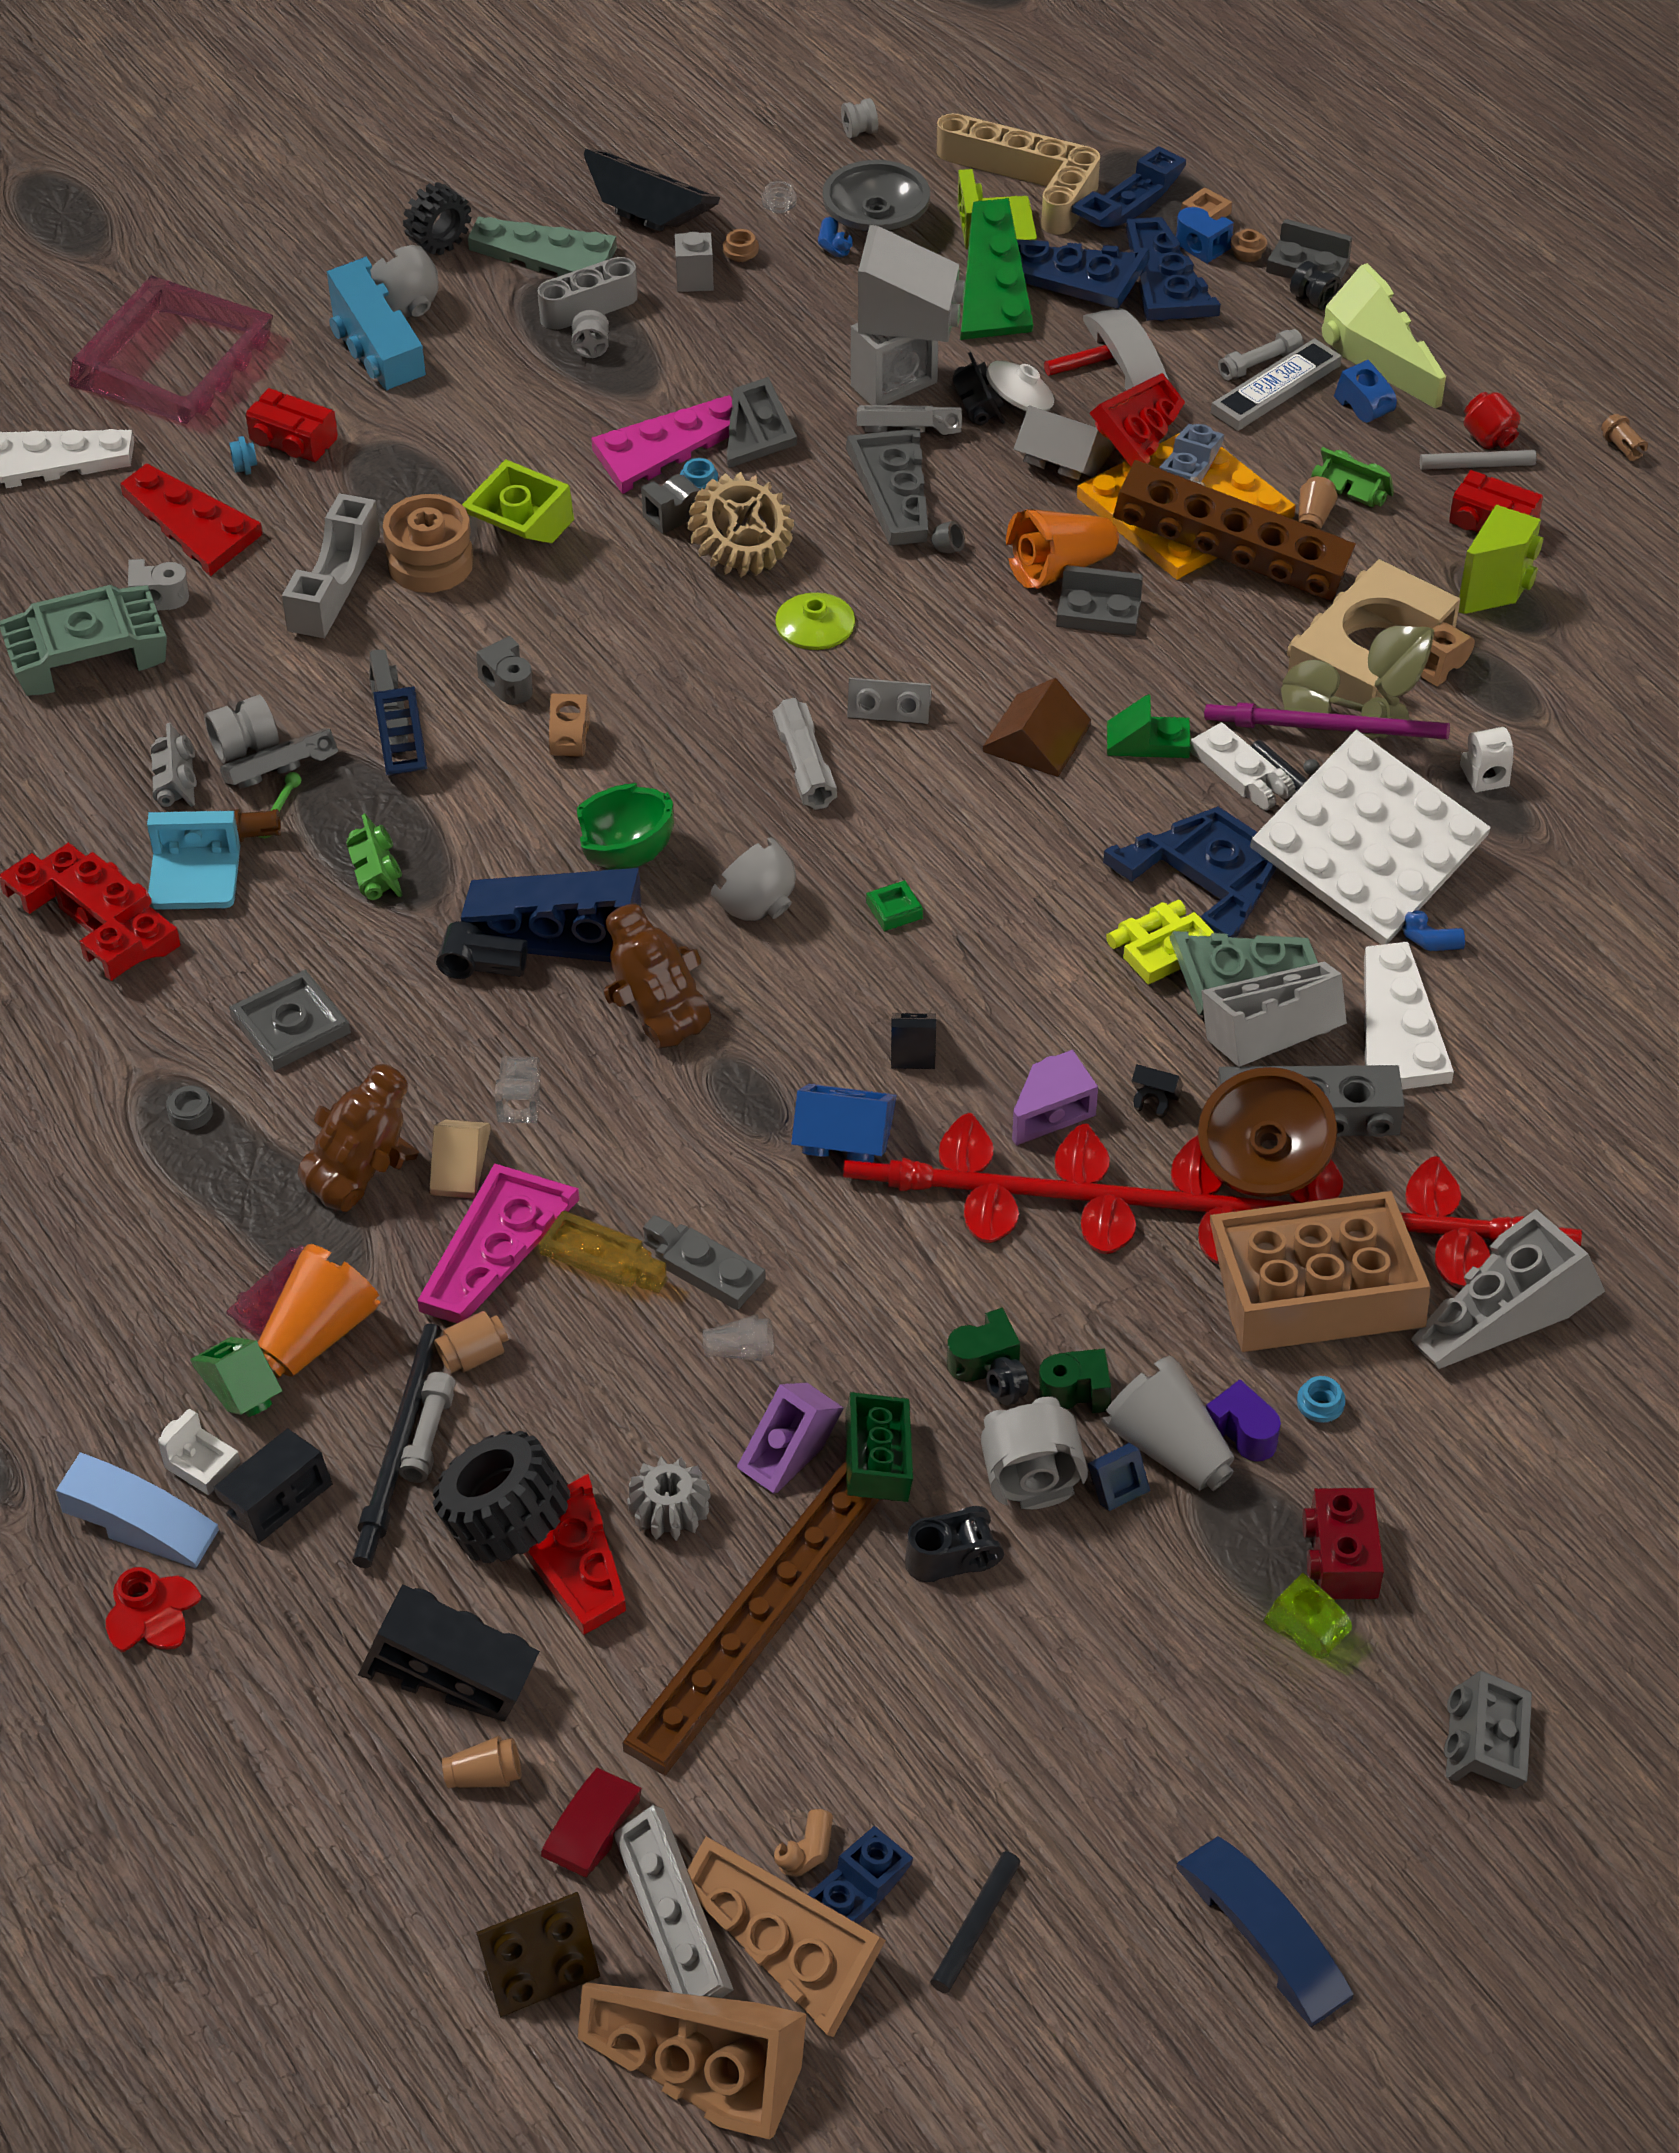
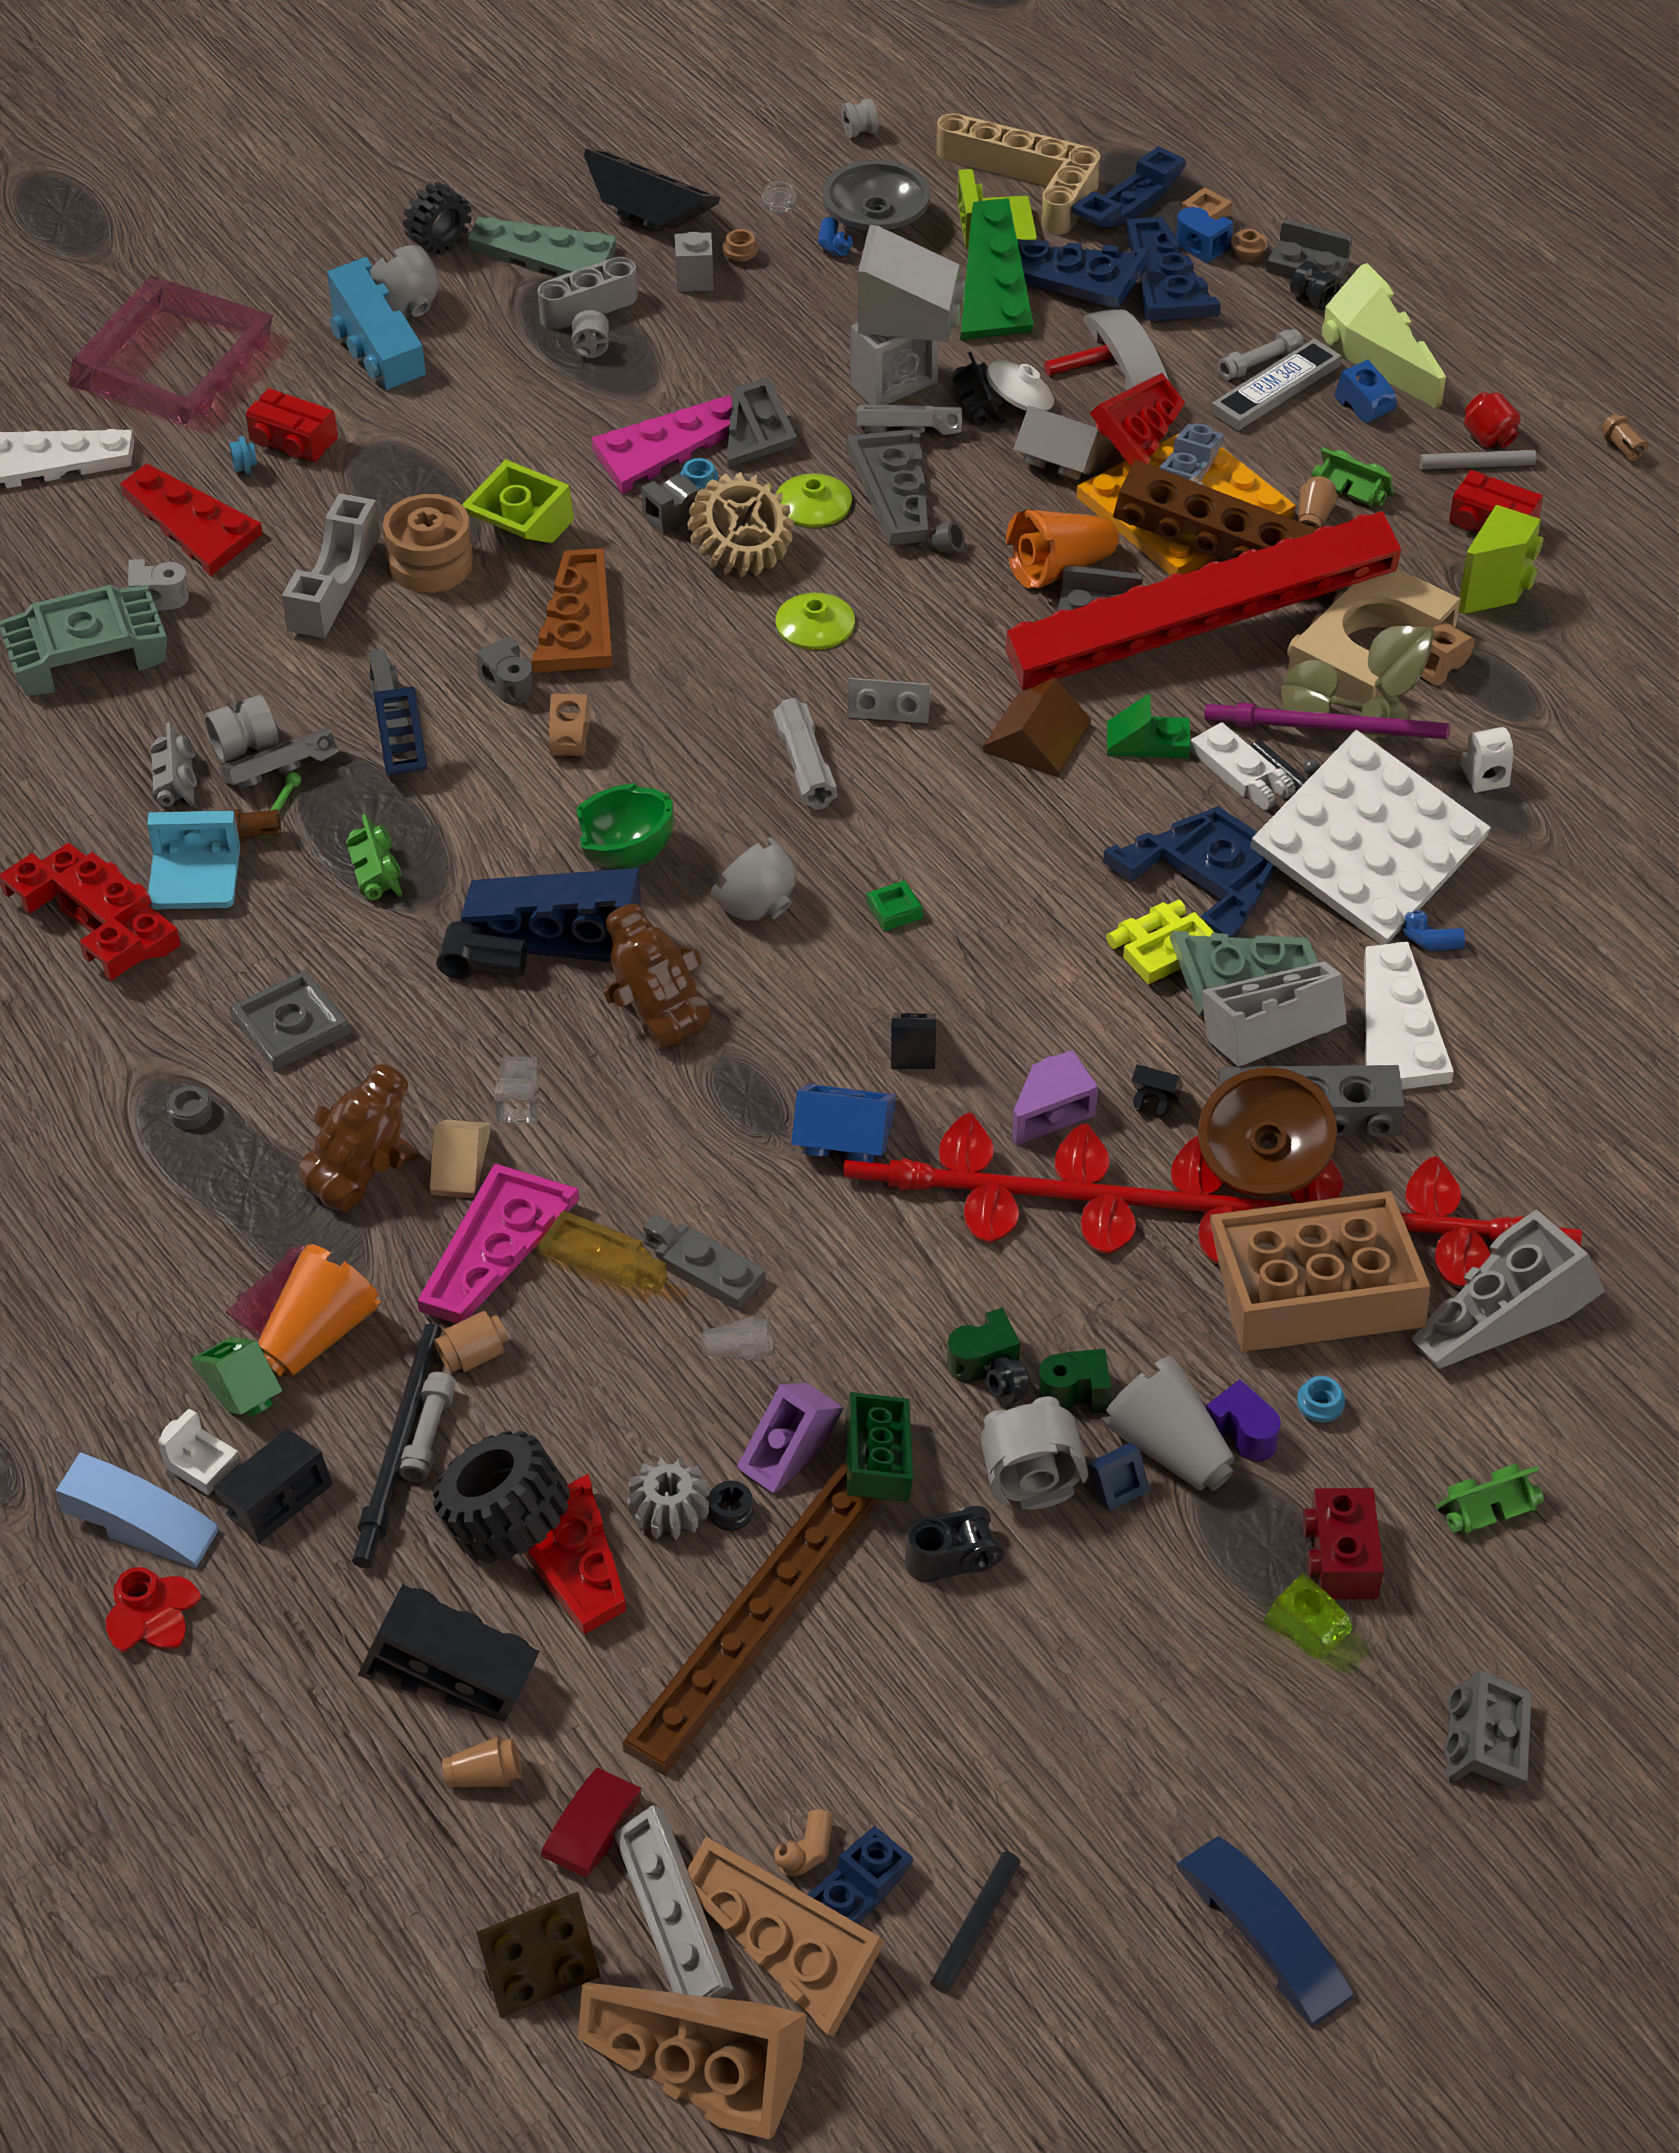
none -> dark orange wing [531,548,613,673]
none -> black bush [709,1481,753,1531]
none -> lime dish [776,473,852,528]
none -> red brick [1006,511,1402,691]
none -> bright green hinge [1435,1464,1544,1535]

